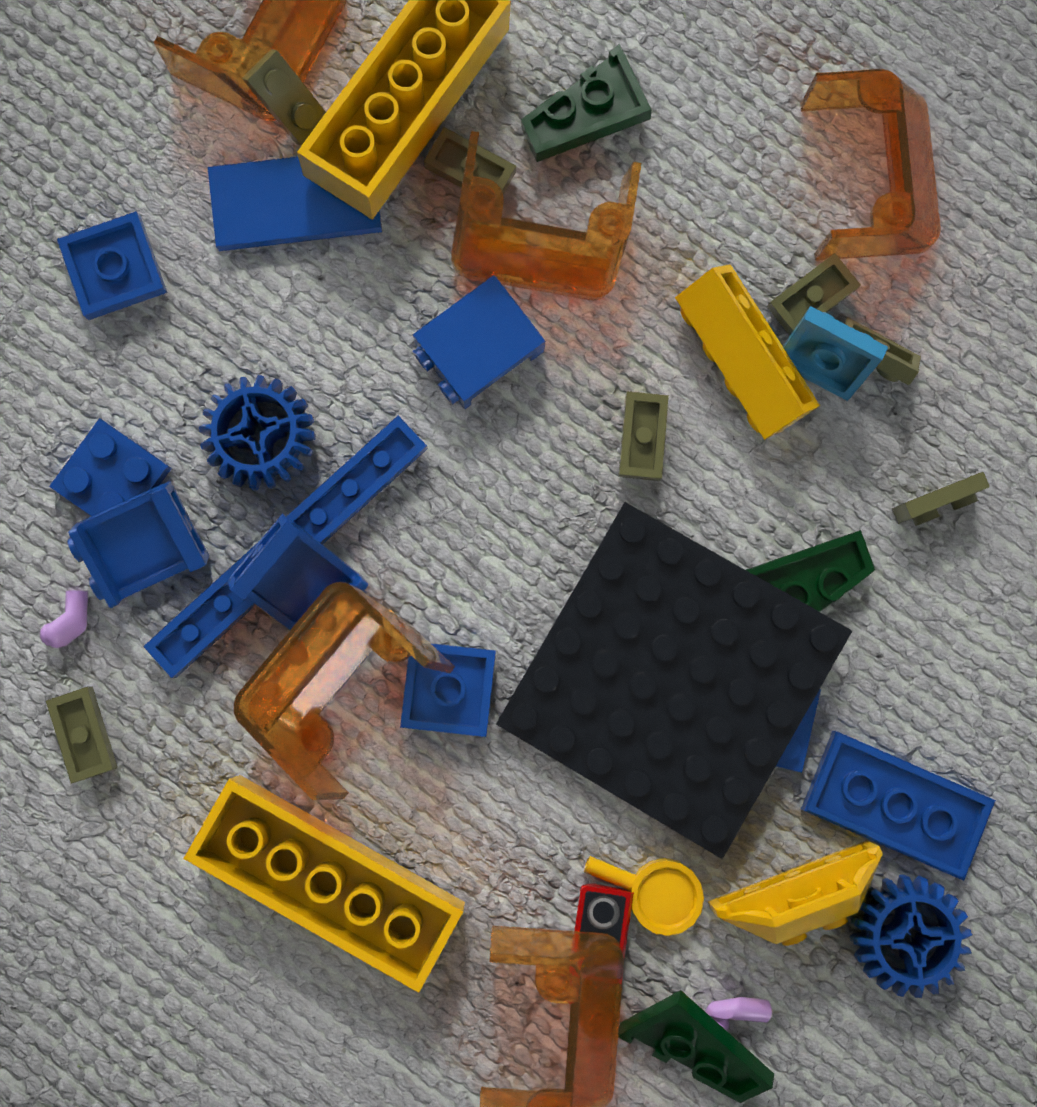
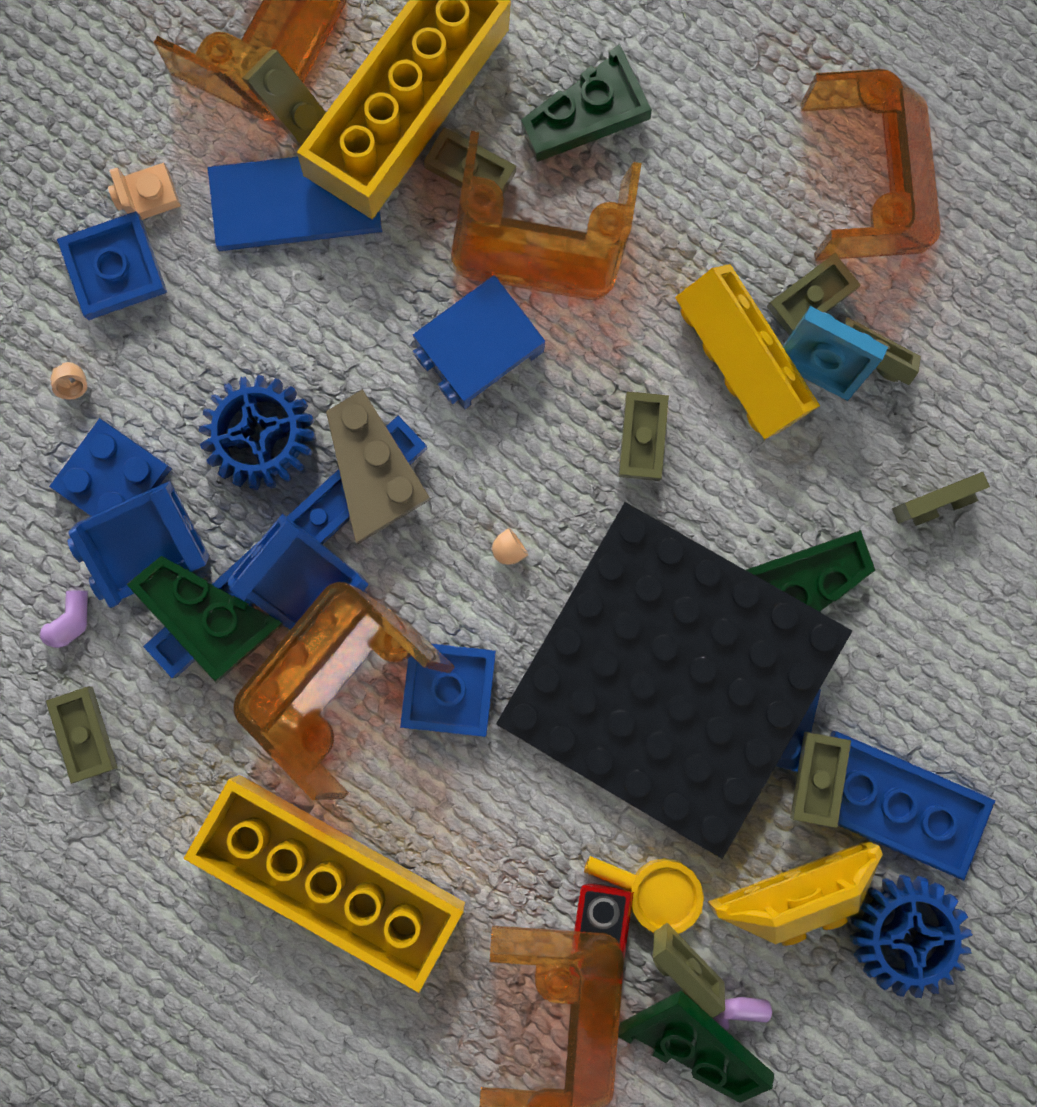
none -> light nougat hinge [50,362,87,400]
none -> light nougat bracket [108,163,181,220]
none -> dark green wing [127,556,283,683]
none -> dark tan wing [326,389,431,544]
none -> light nougat hinge [492,528,528,565]
none -> olive plate [652,923,725,1018]
none -> olive plate [790,732,851,828]

